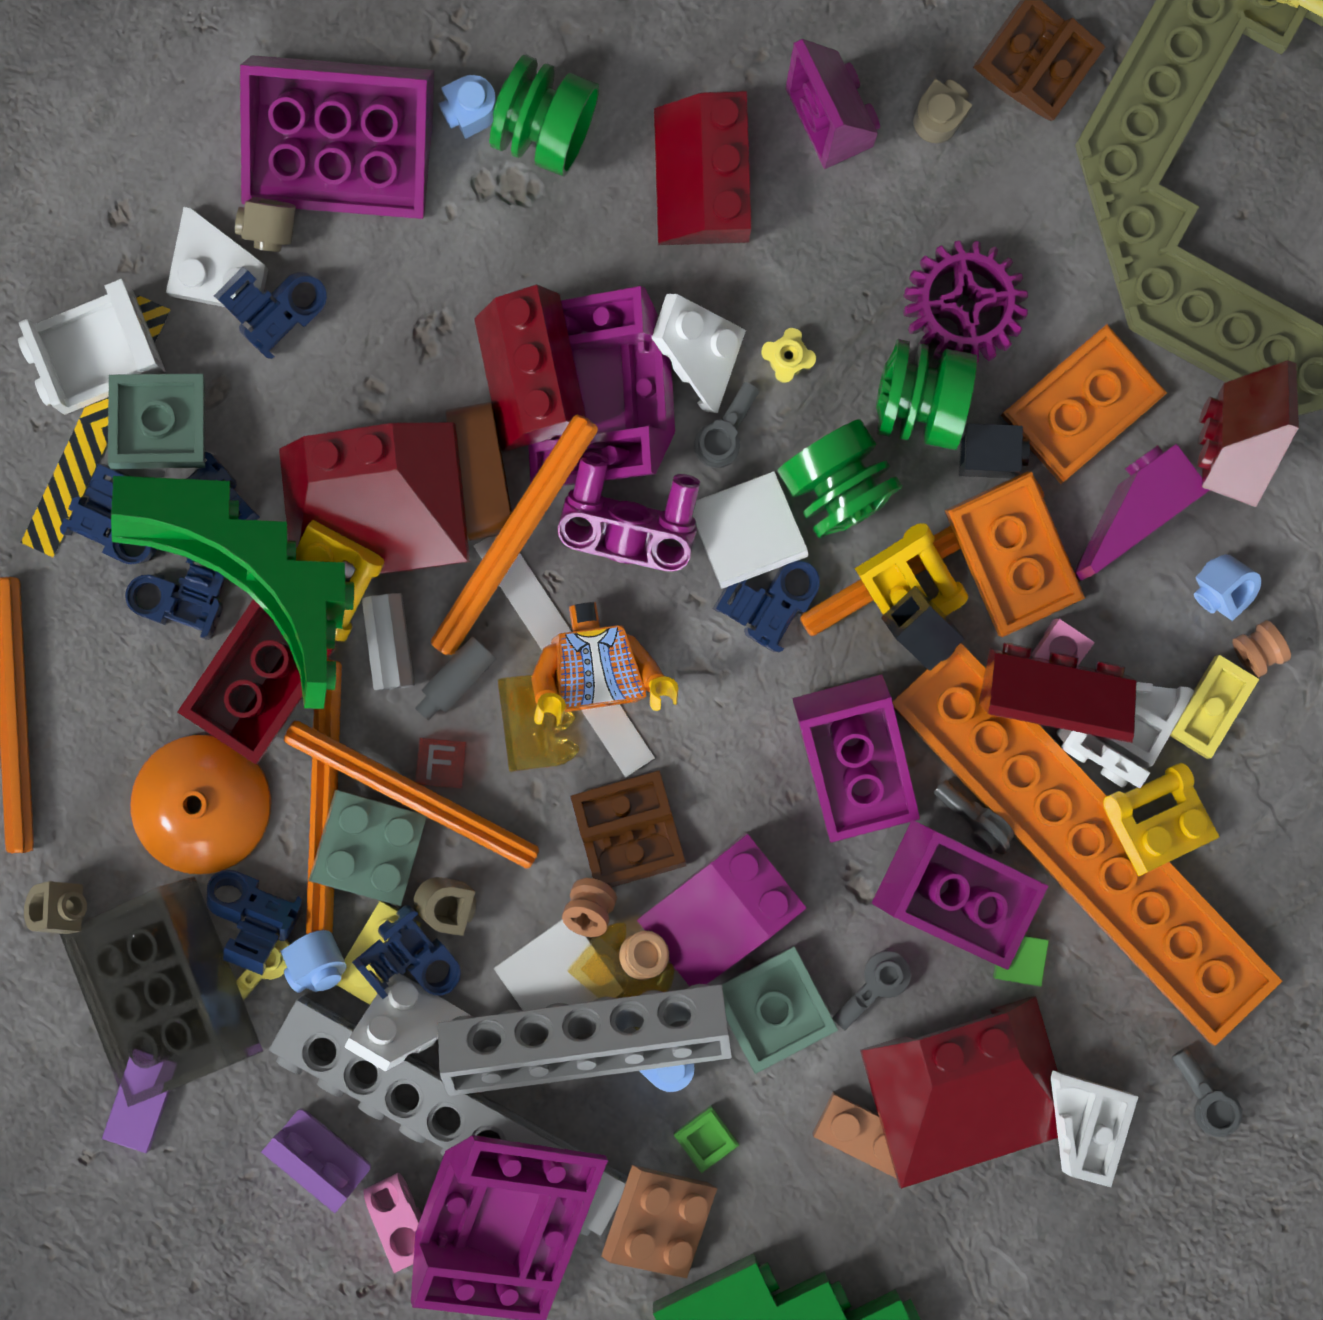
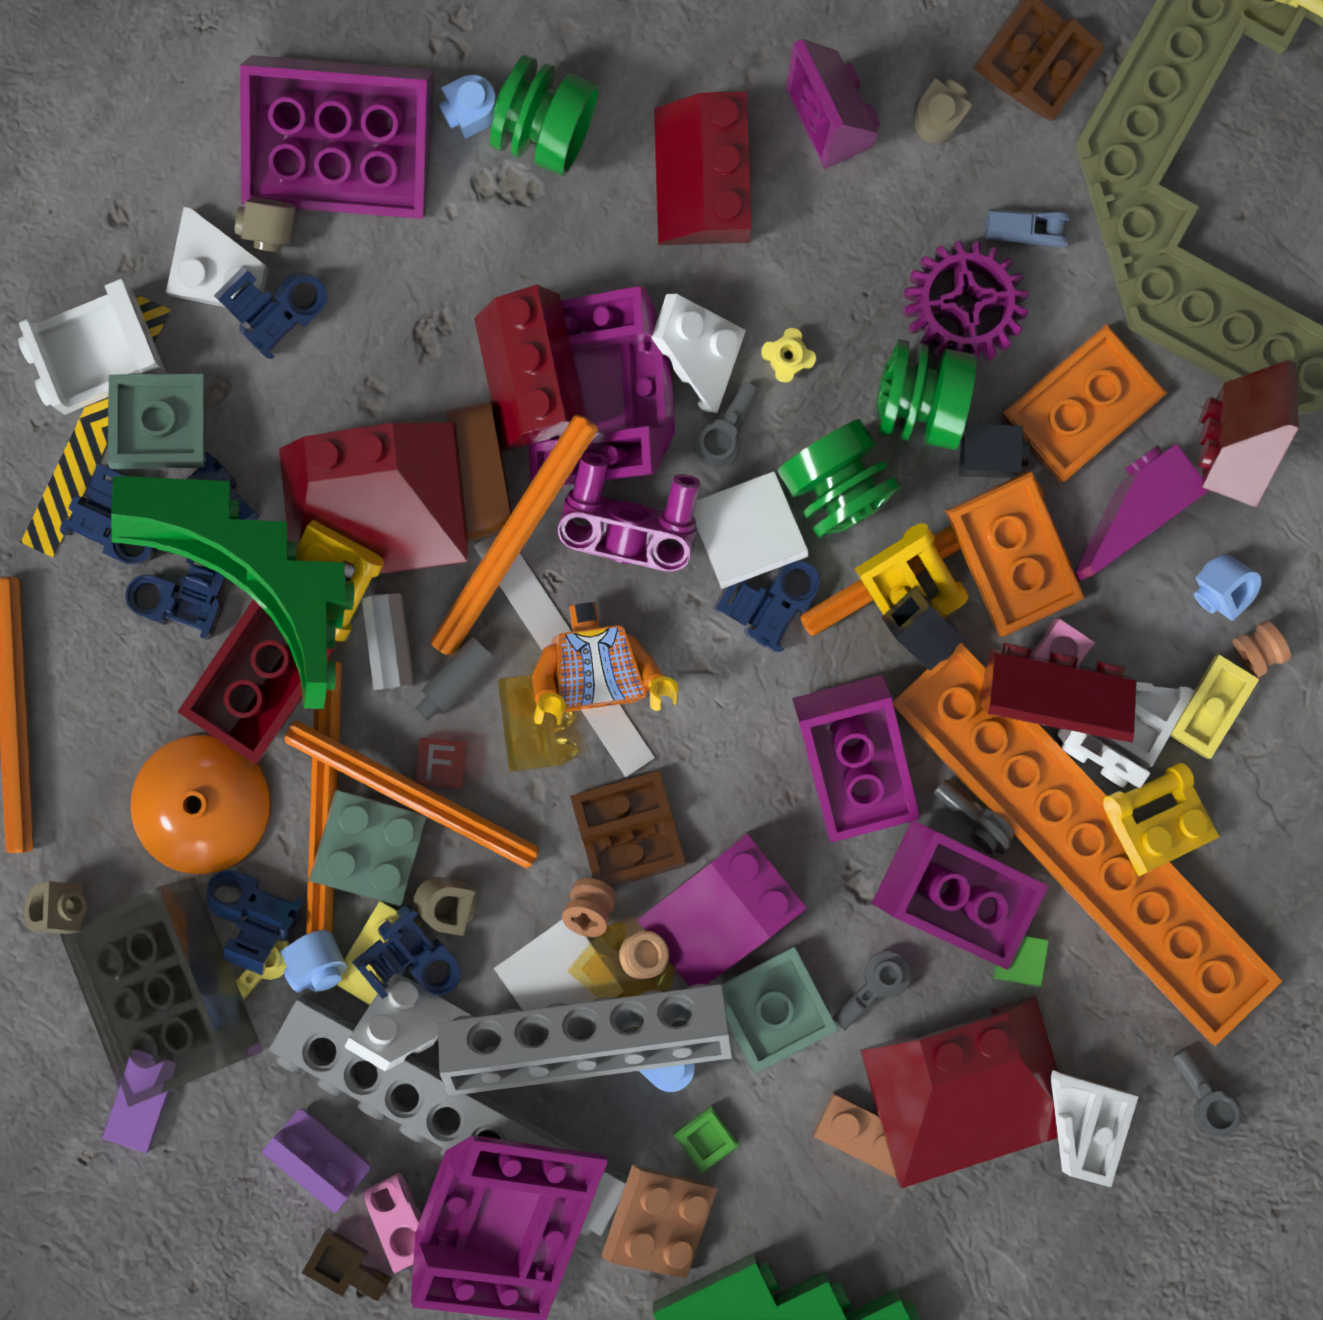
none -> dark brown plate [302,1228,392,1301]
none -> sand blue bar [984,209,1070,248]

